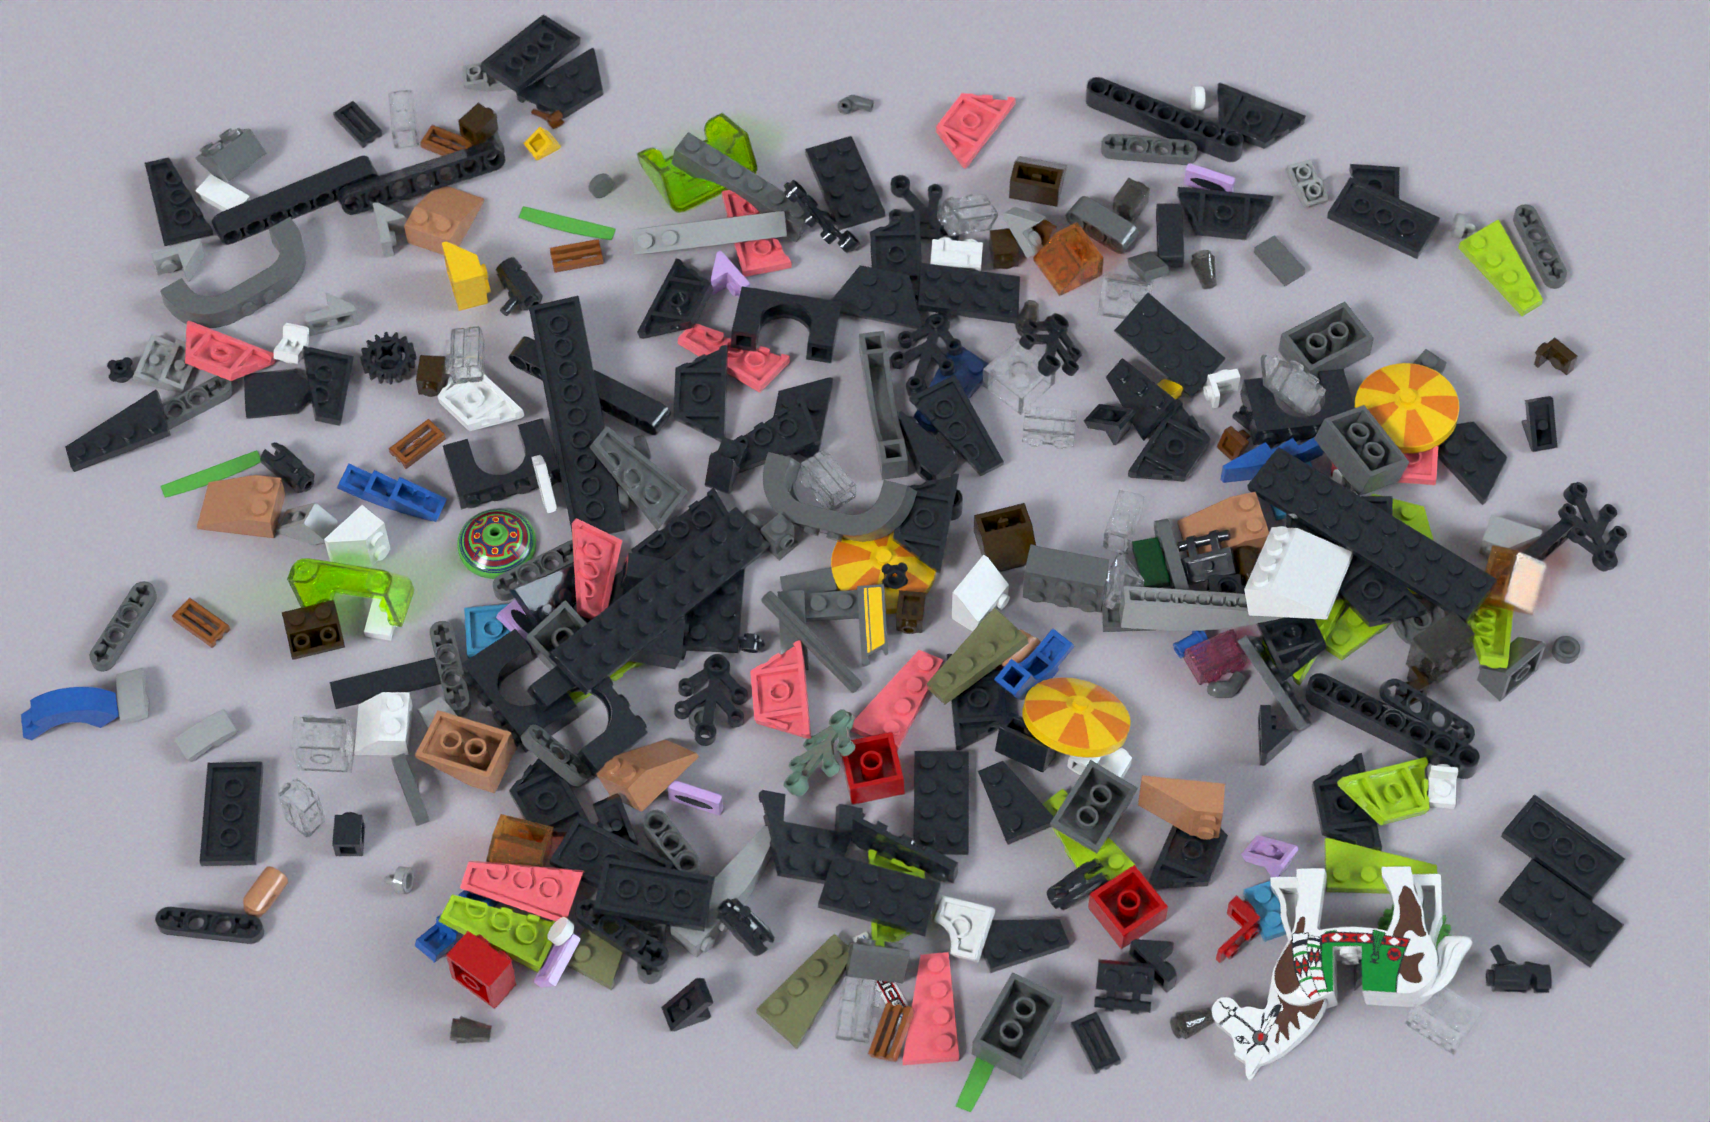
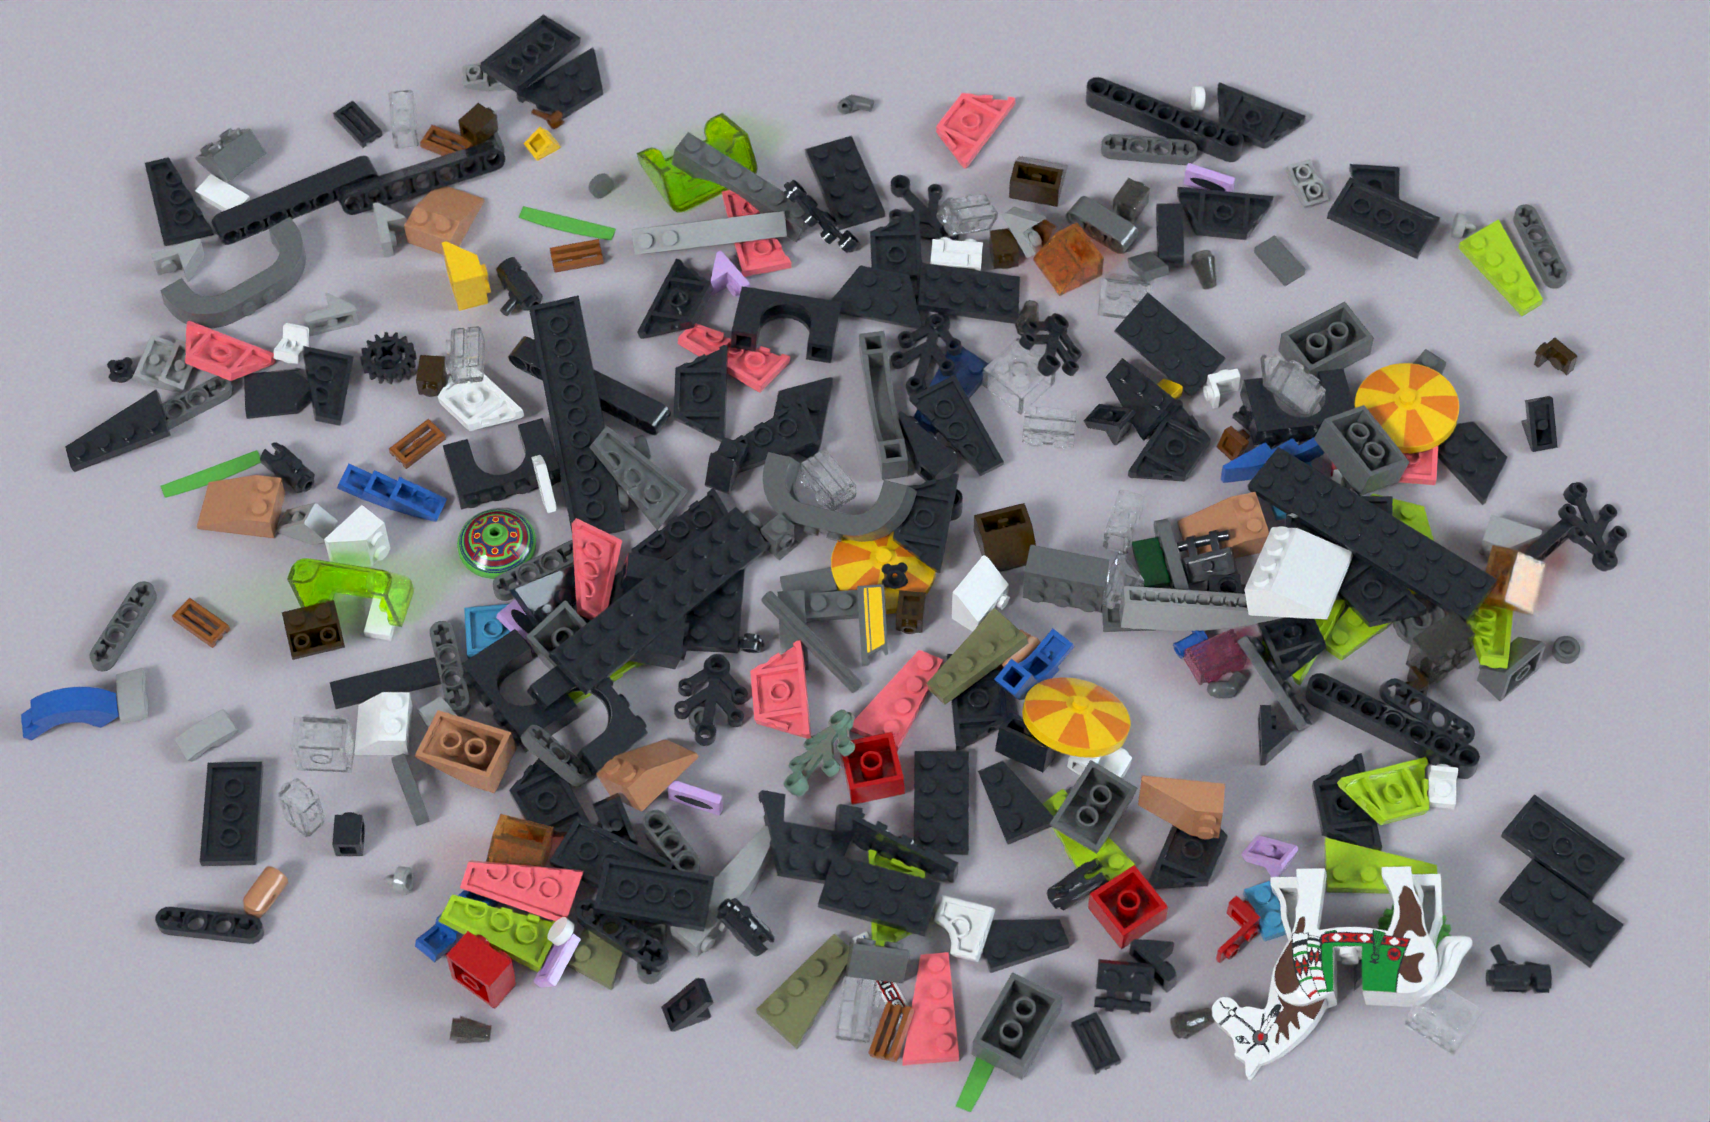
dark brown brick [1233,546,1258,585] -> none

